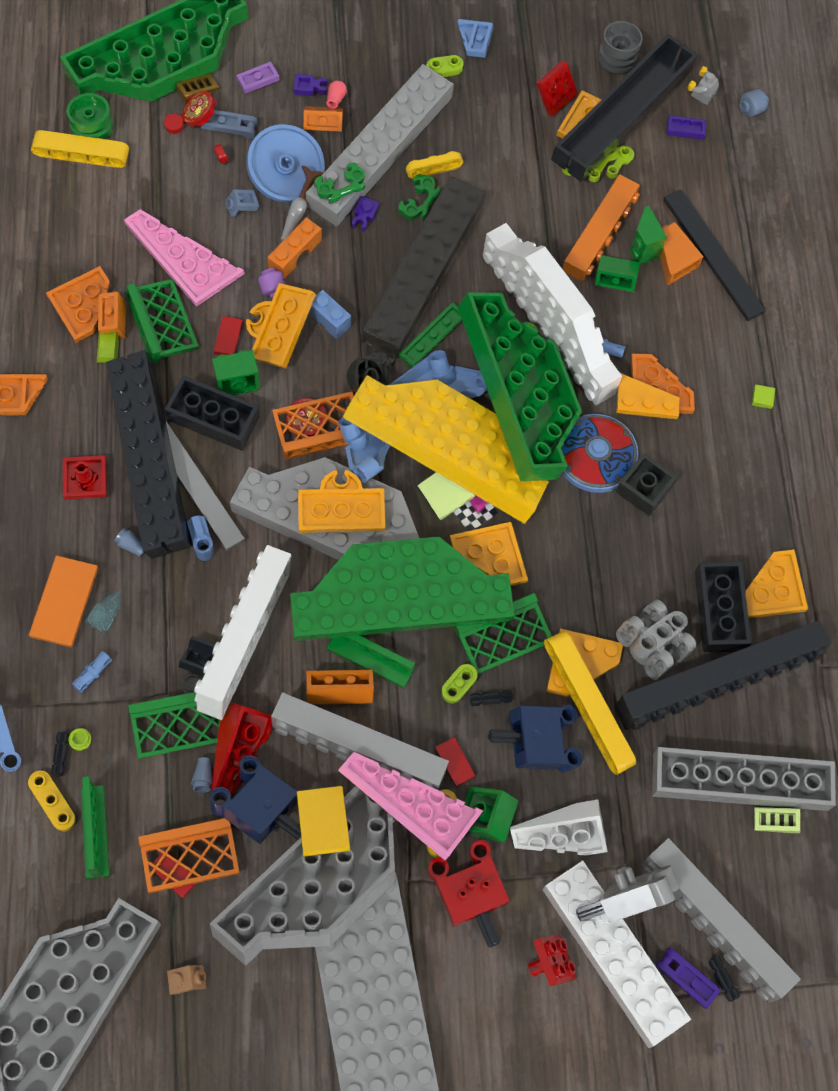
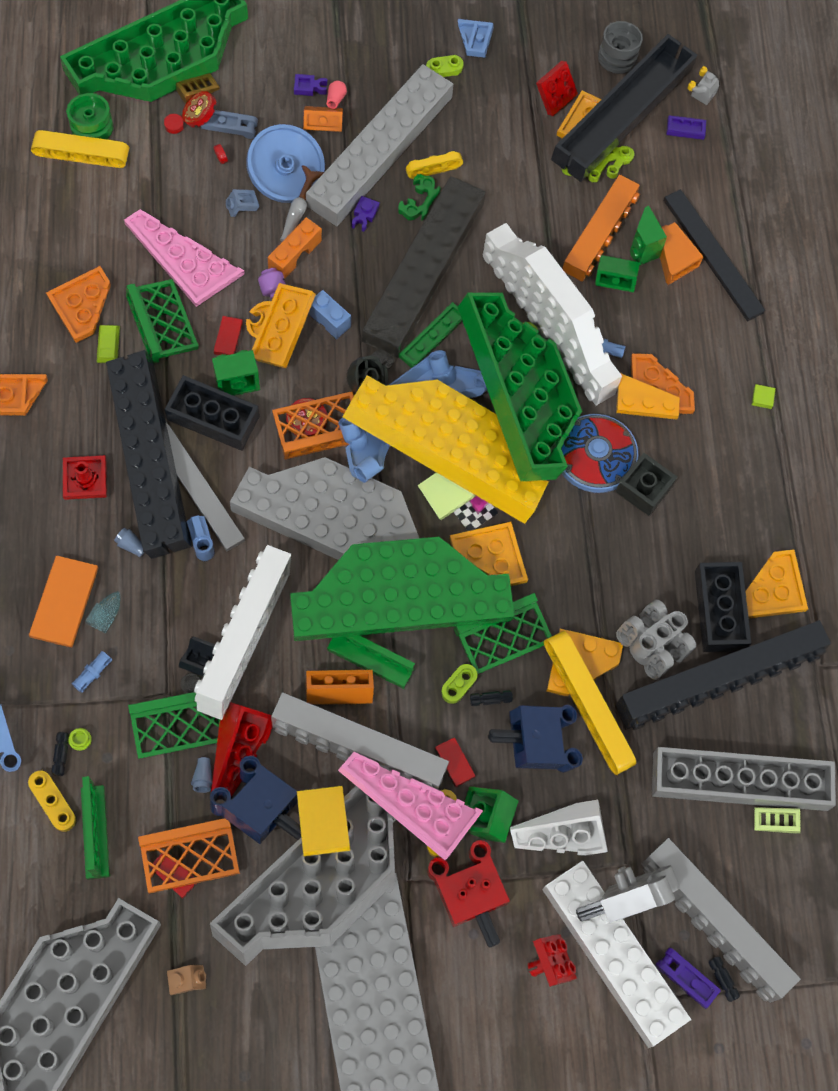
orange panel [98,292,126,339] -> none
medium lavender plate [236,62,279,94] -> none
light orange plate [298,470,385,533] -> none
green helmet [314,163,365,204] -> none
sand blue head [739,89,769,117] -> none

